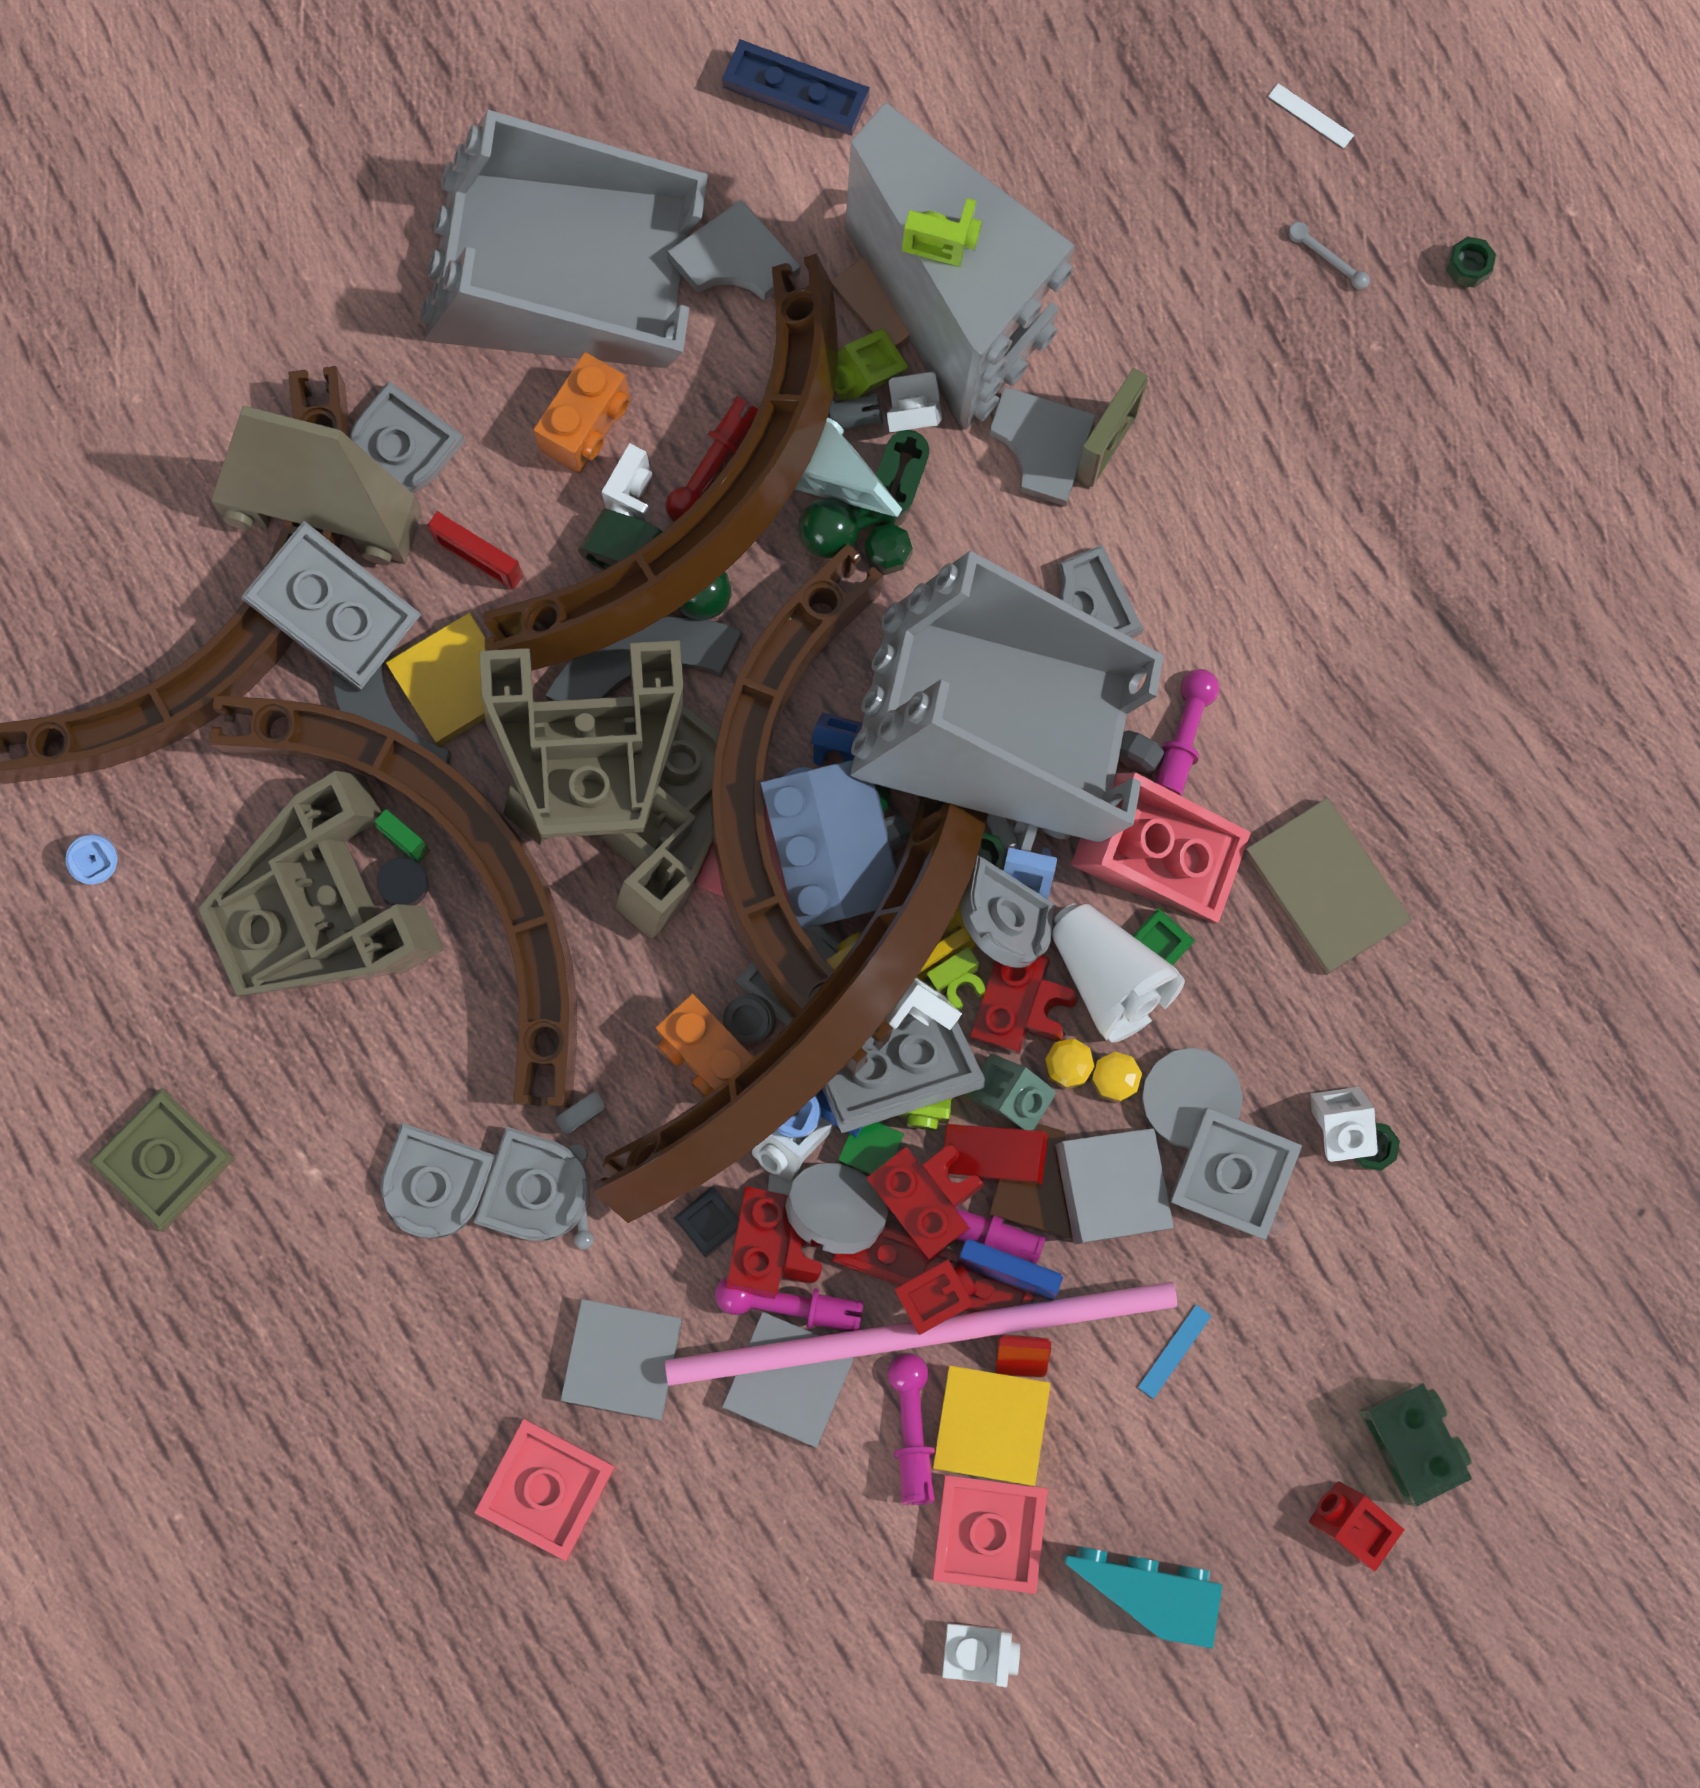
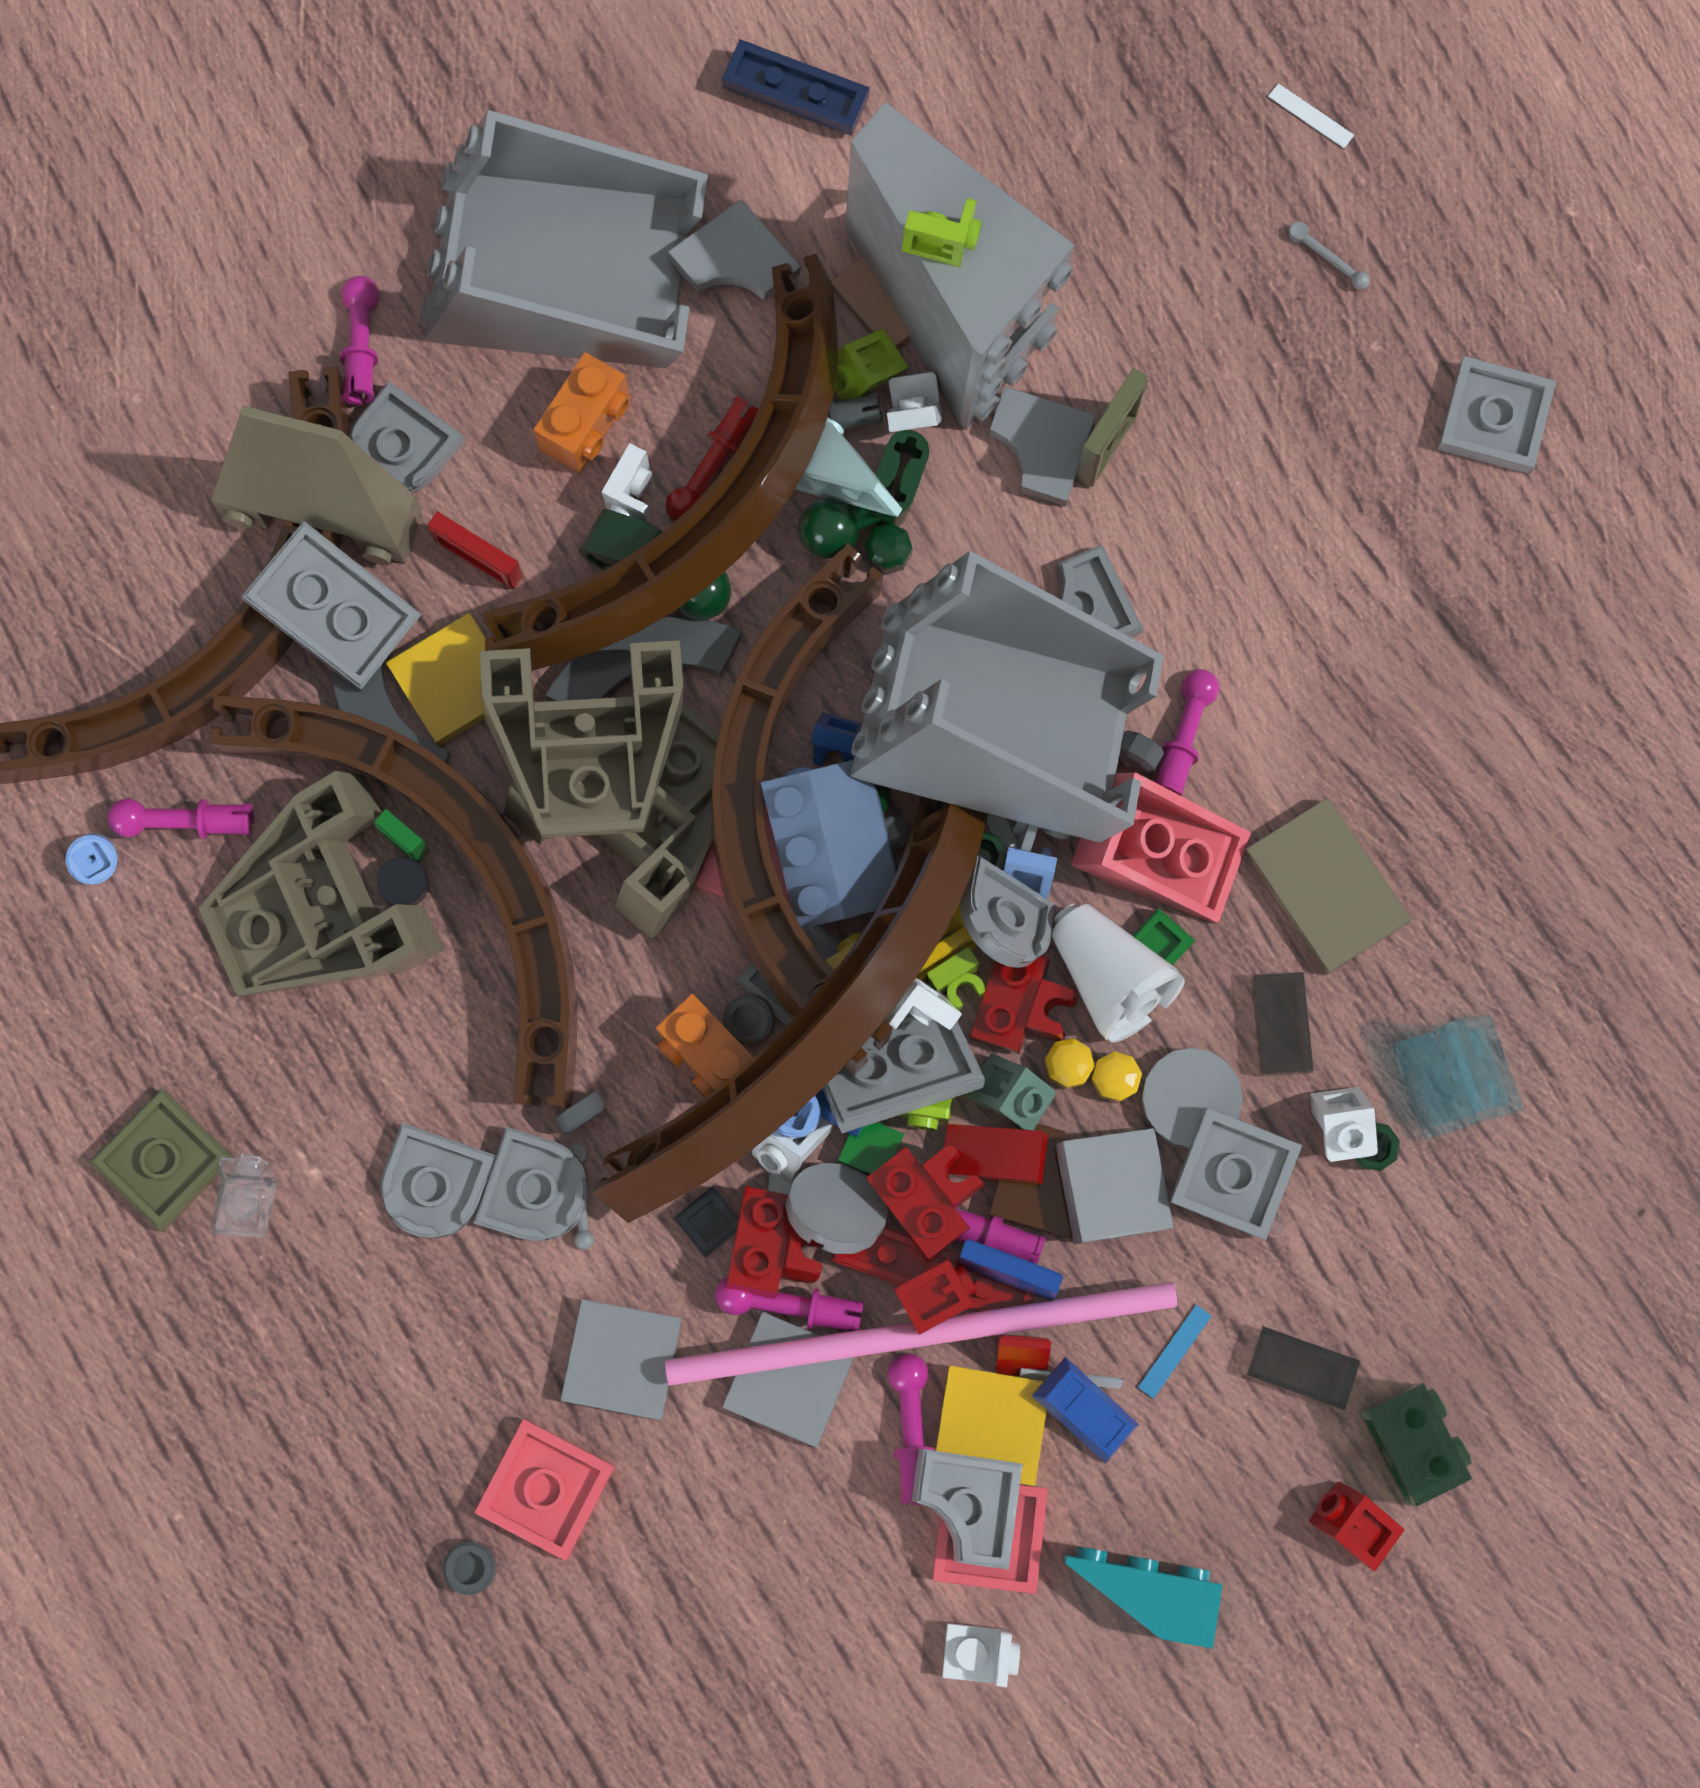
dark green tile [1446,236,1496,288] -> none
none -> dark pink pin [107,798,254,839]
none -> clear bracket [211,1154,277,1238]
none -> dark pink pin [340,275,380,405]
none -> dark grey tile [443,1541,497,1595]
none -> light grey tile [912,1448,1023,1570]
none -> white piece [1019,1368,1123,1389]
none -> blue tile [1032,1357,1139,1463]
none -> clear smoke tile [1247,1326,1360,1410]
none -> clear smoke tile [1251,972,1314,1077]
none -> clear light blue bracket [1392,1015,1524,1141]
none -> light grey tile [1437,356,1556,474]

